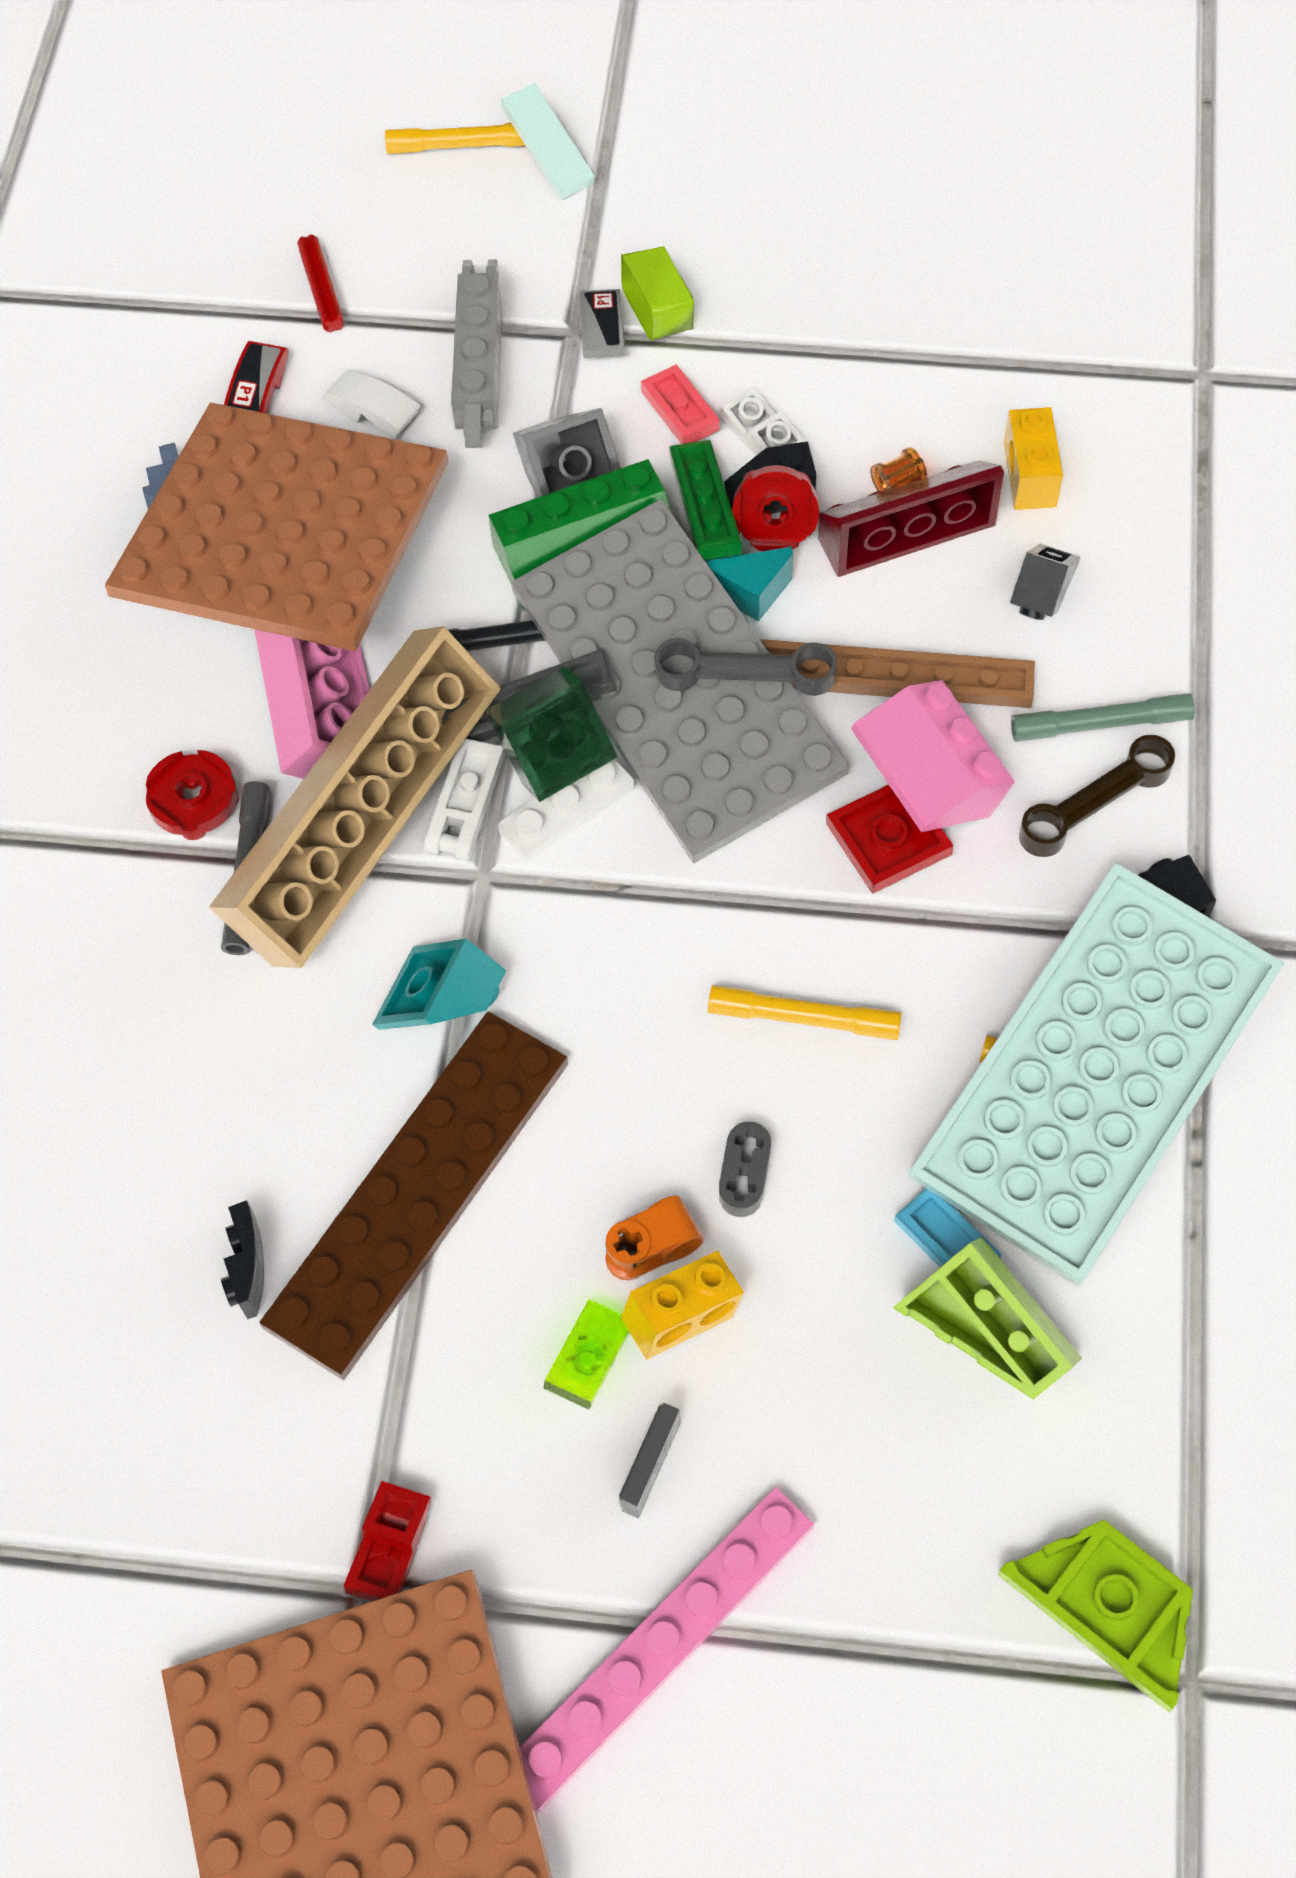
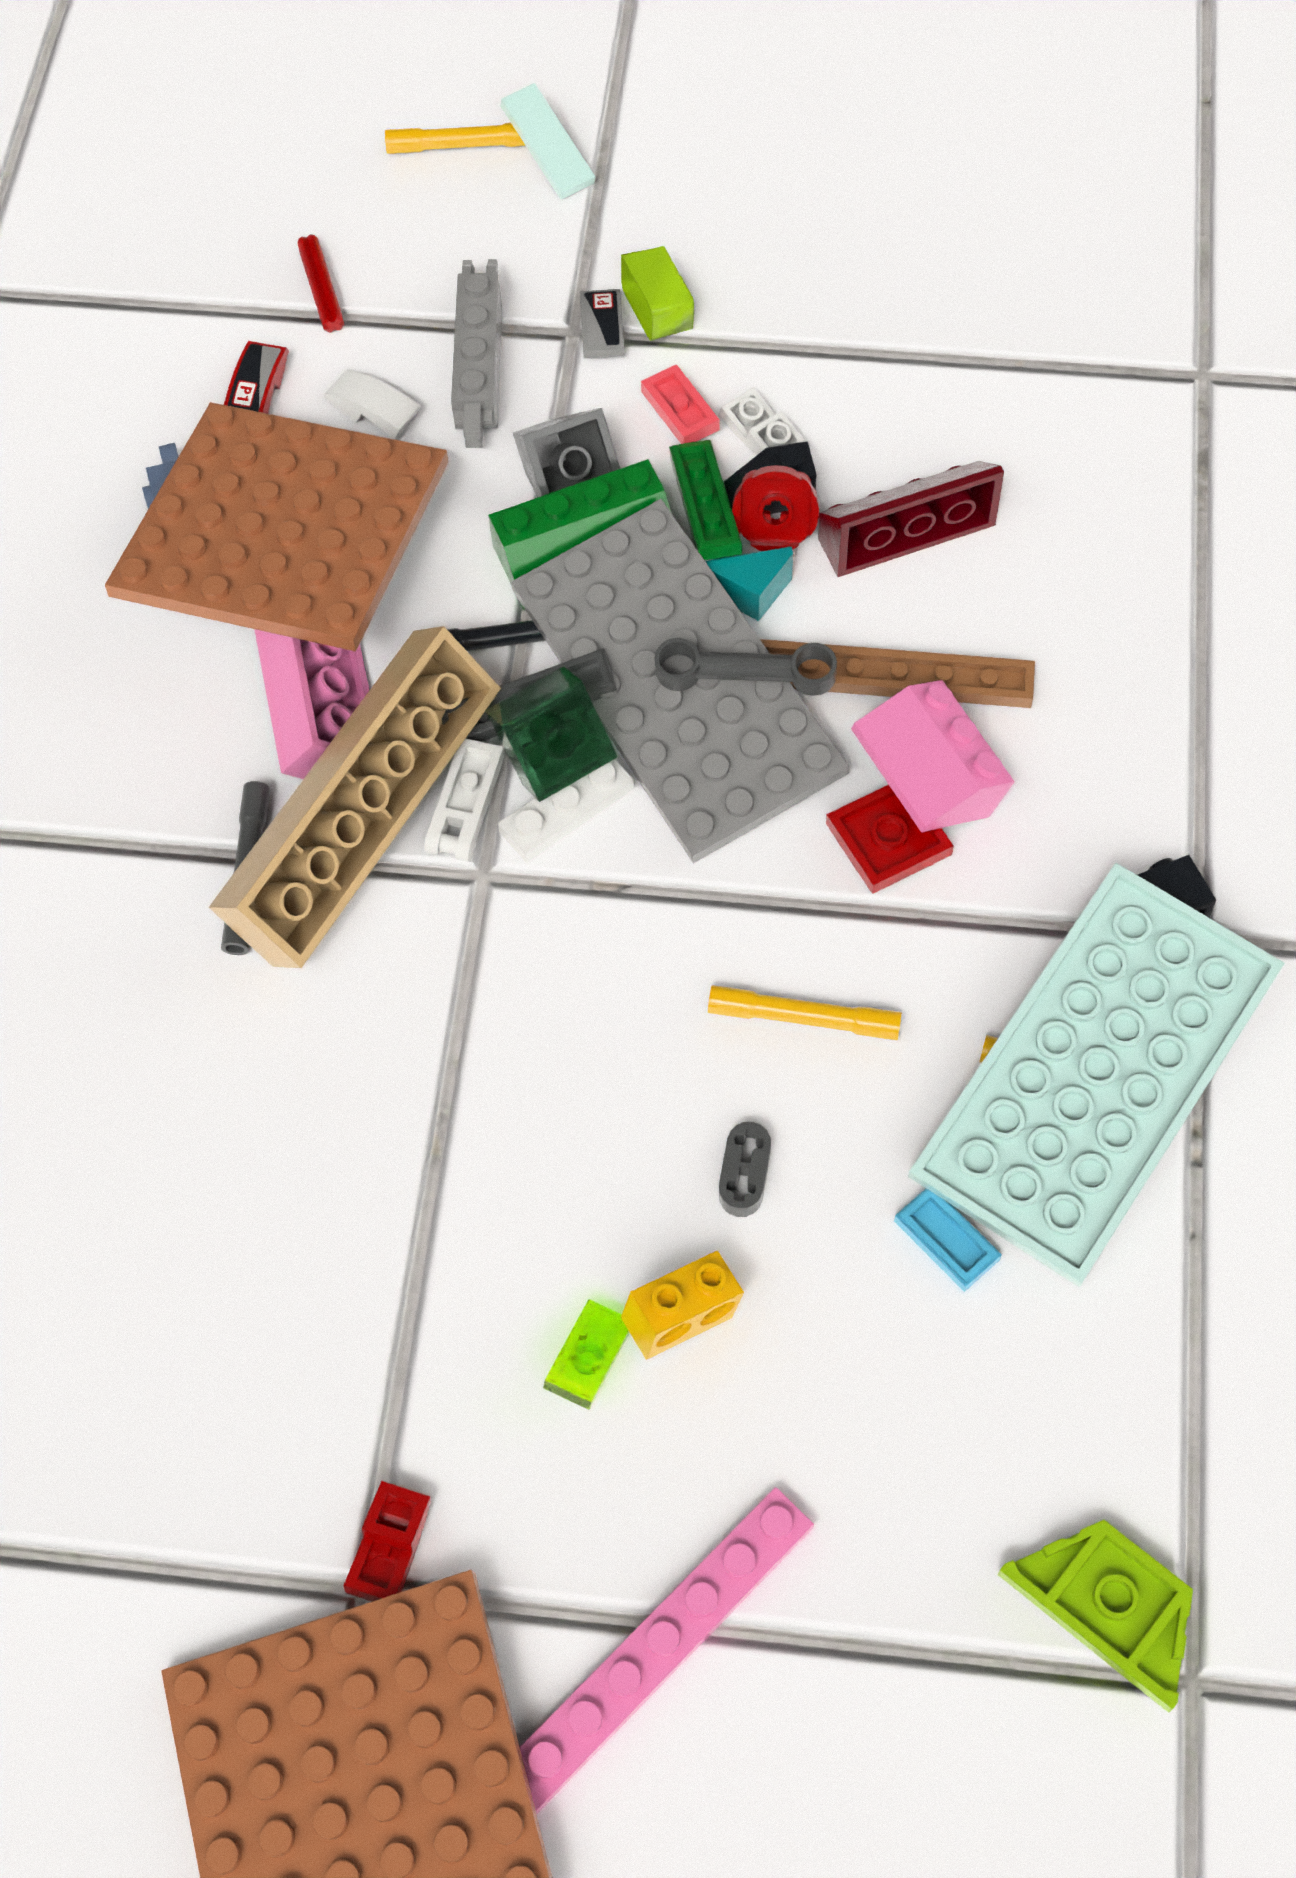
red plate [145,750,239,840] -> none
black slope [221,1200,264,1320] -> none
reddish brown plate [259,1011,568,1381] -> none
teal slope [372,939,507,1030] -> none
orange piece [605,1195,704,1281] -> none
dark grey tile [619,1403,681,1519] -> none
clear orange bush [870,447,927,491] -> none
lime wedge [893,1237,1082,1400] -> none
yellow brick [1003,407,1063,510] -> none
black slope [1010,543,1081,620] -> none
sand green piece [1011,693,1195,742] -> none
dark brown piece [1019,735,1175,857] -> none

